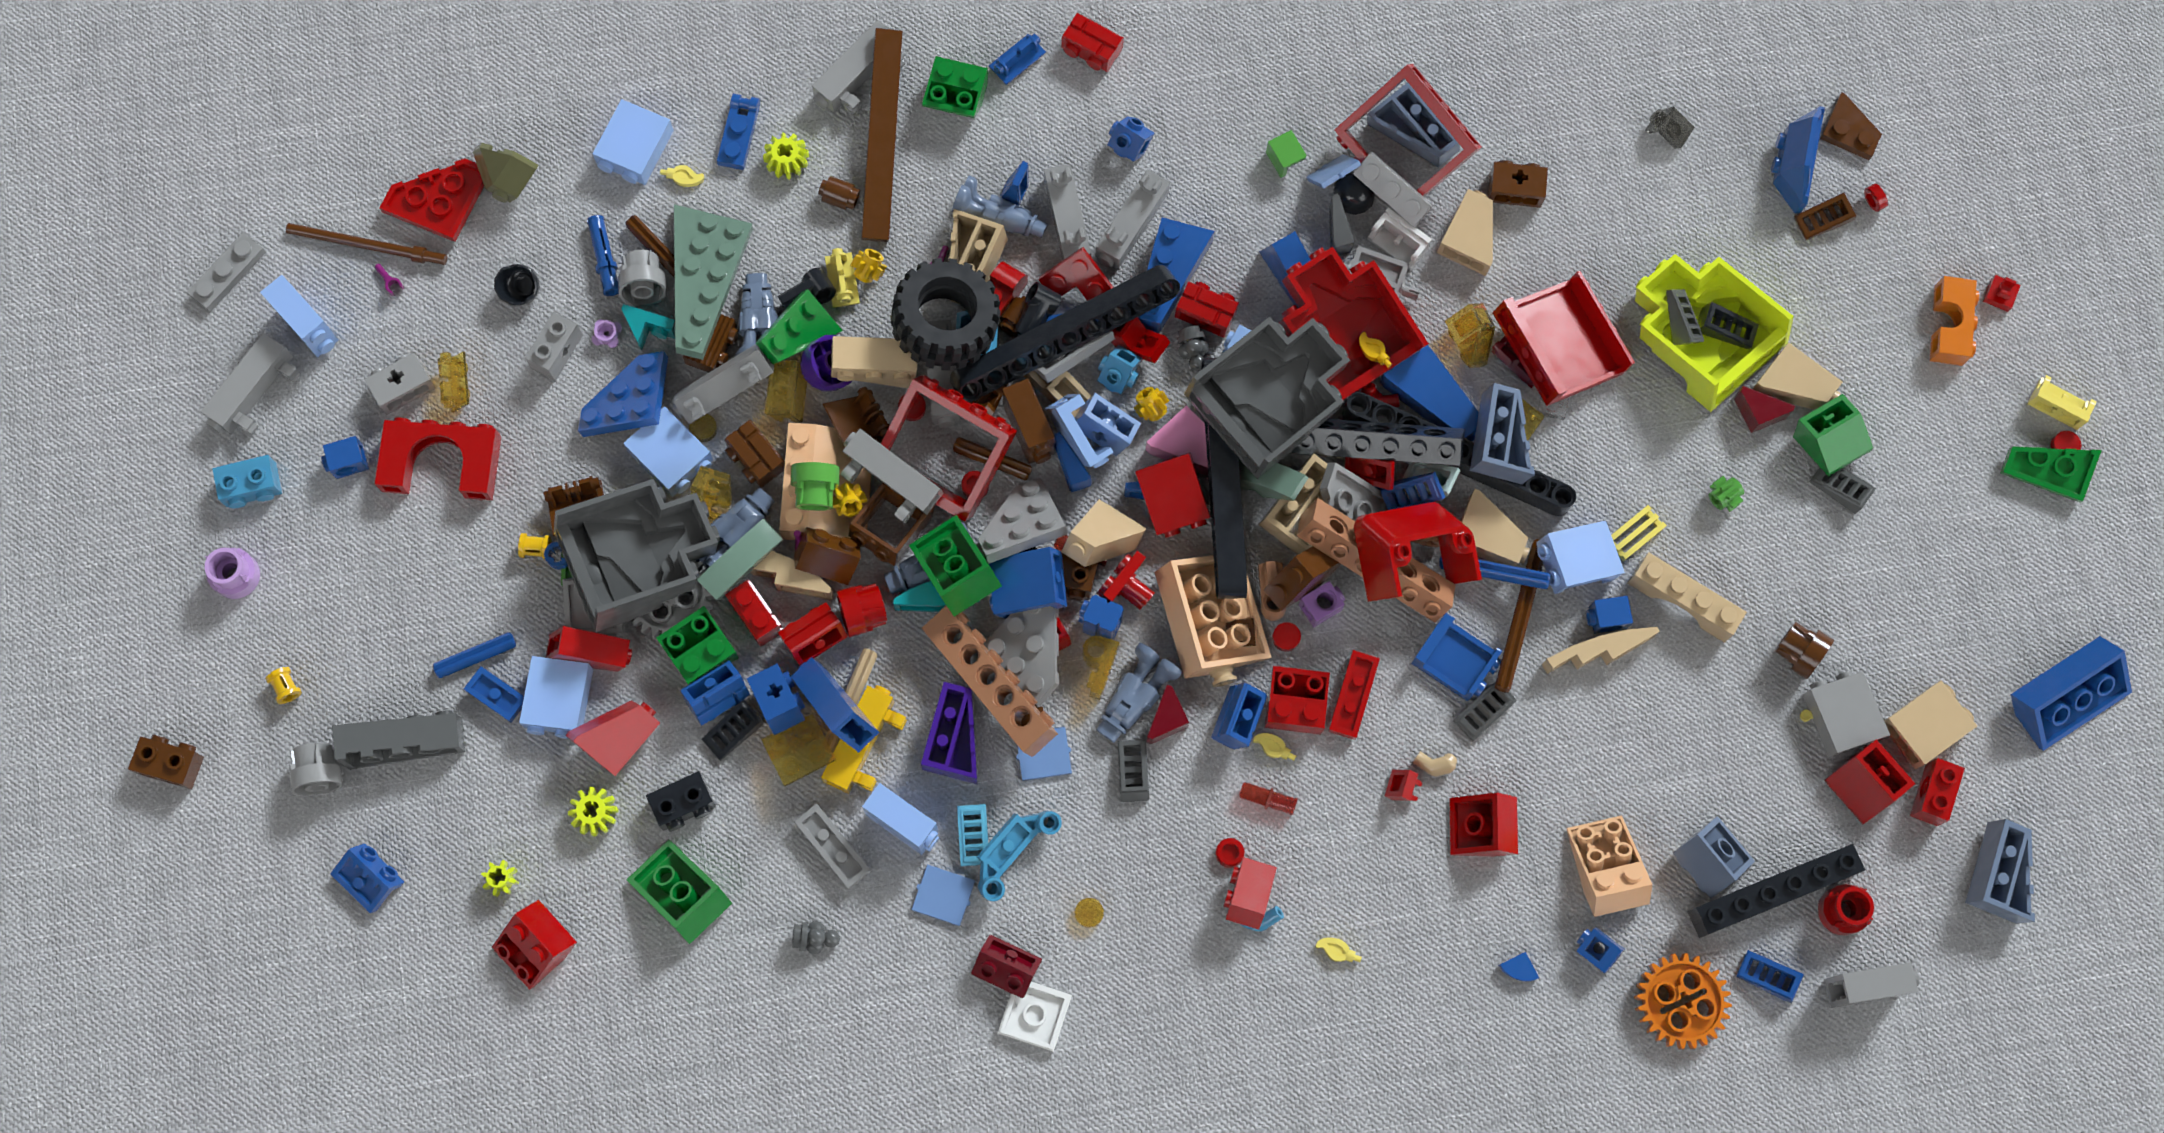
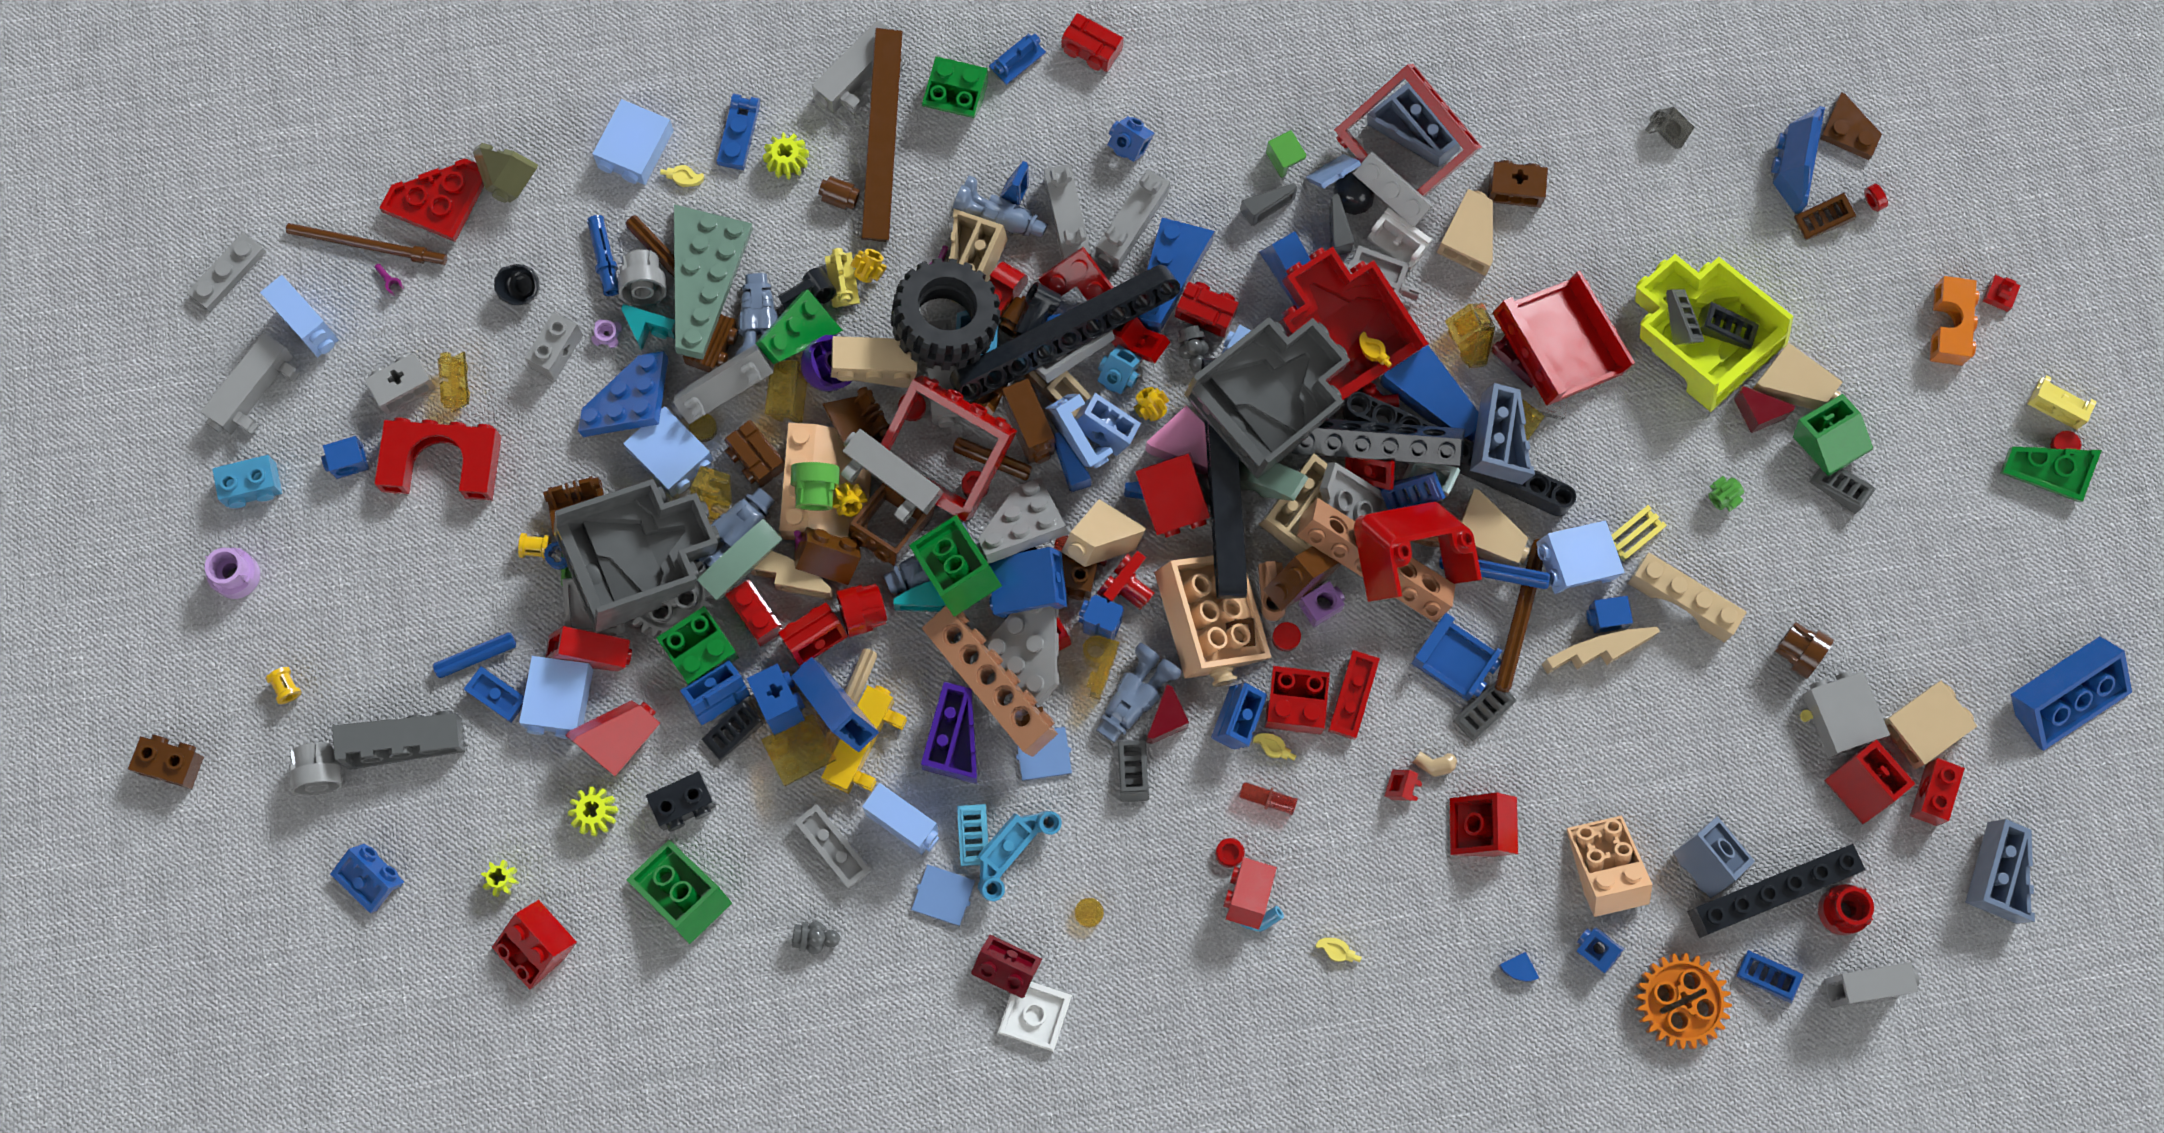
none -> dark grey slope [1240,183,1297,226]

